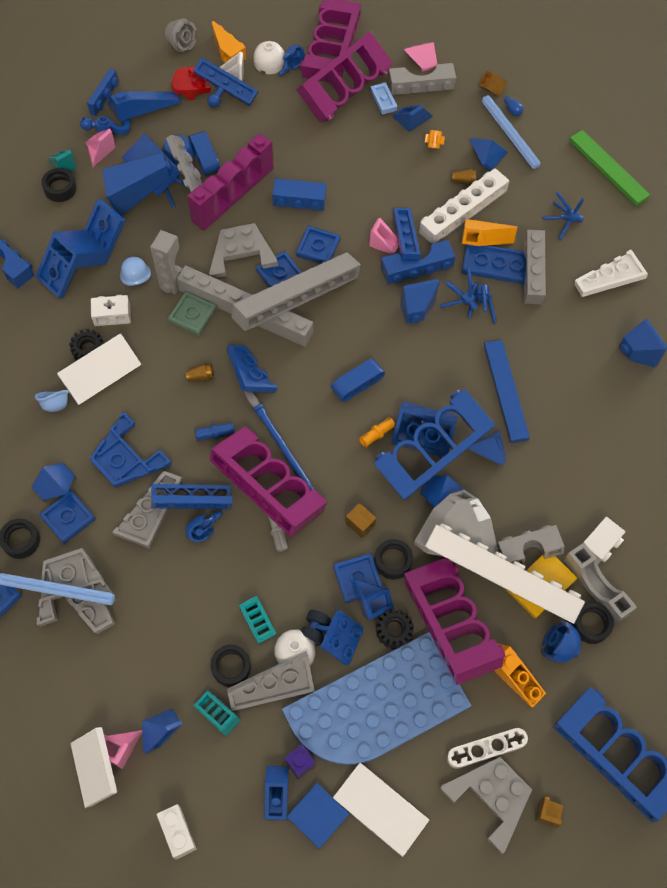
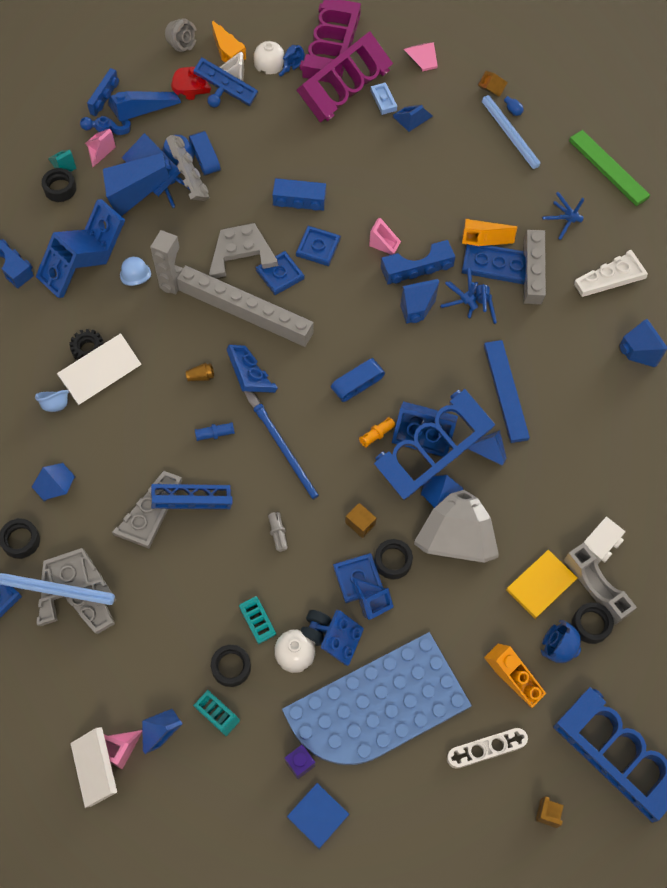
blue tile [39,490,96,544] -> none
blue wing [89,411,172,488] -> none
white brick [91,295,131,326] -> none
white brick [157,804,197,860] -> none
sand green tile [167,291,217,336] -> none
blue piece [185,511,223,542] -> none
magenta fence [187,133,274,231] -> none
magenta fence [209,426,327,537] -> none
light grey wing [227,651,315,711] -> none
light grey brick [232,252,361,331] -> none
blue slope [264,766,289,820] -> none
white tile [333,763,429,857] -> none
black tyre [376,609,414,649] -> none
light grey arch [388,63,456,95] -> none
blue plate [393,208,421,260] -> none
magenta fence [404,558,505,685] -> none
white brick [419,168,509,244] -> none
light orange gear [424,130,445,149] -> none
white brick [424,523,585,624] -> none
light grey wing [439,757,532,854] -> none
pearl gold cone [452,168,477,185] -> none
blue slope [470,138,508,171] -> none
light grey arch [498,525,564,565] -> none

